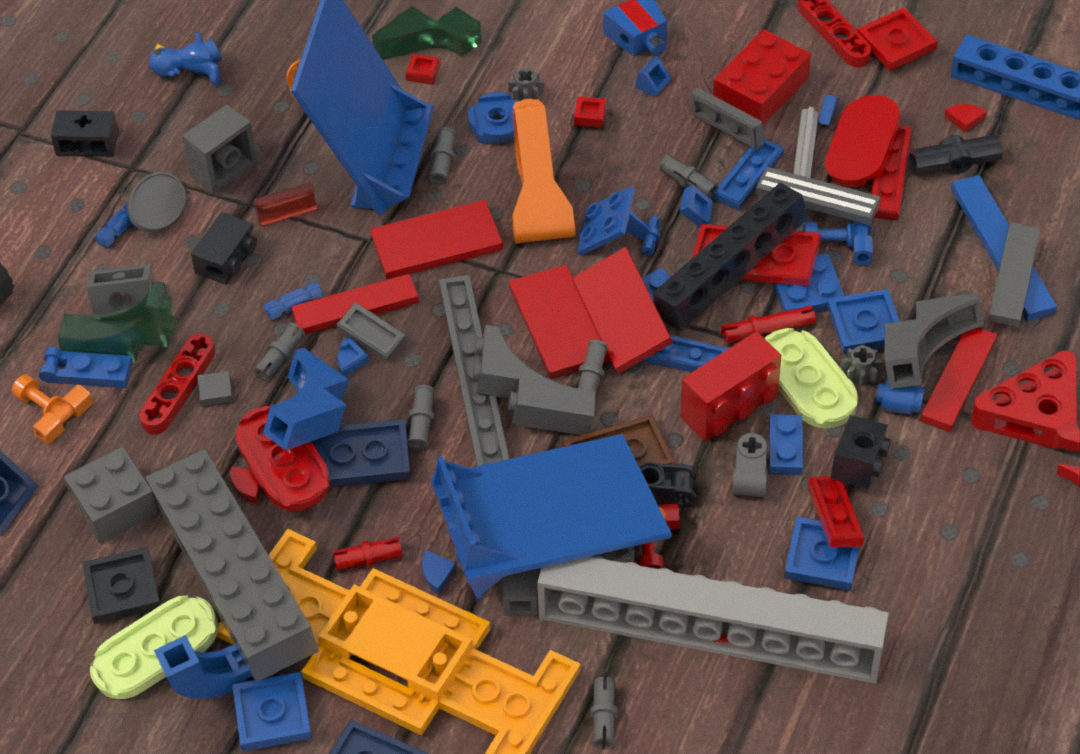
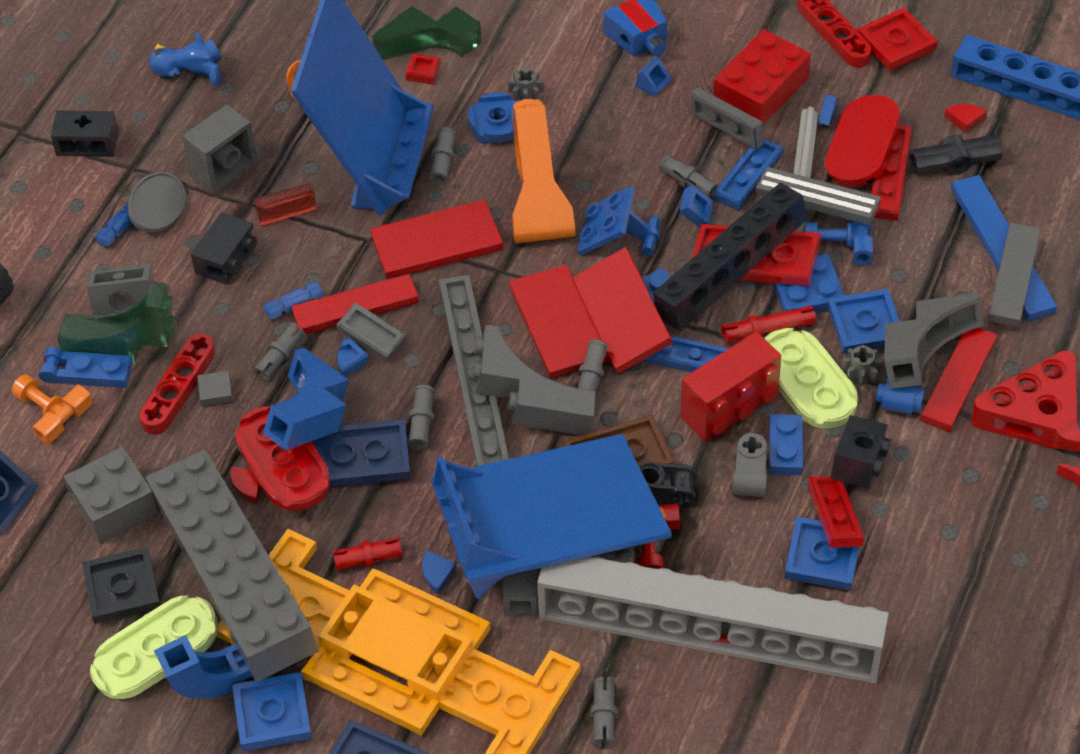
red plate [574,96,606,128] -> none

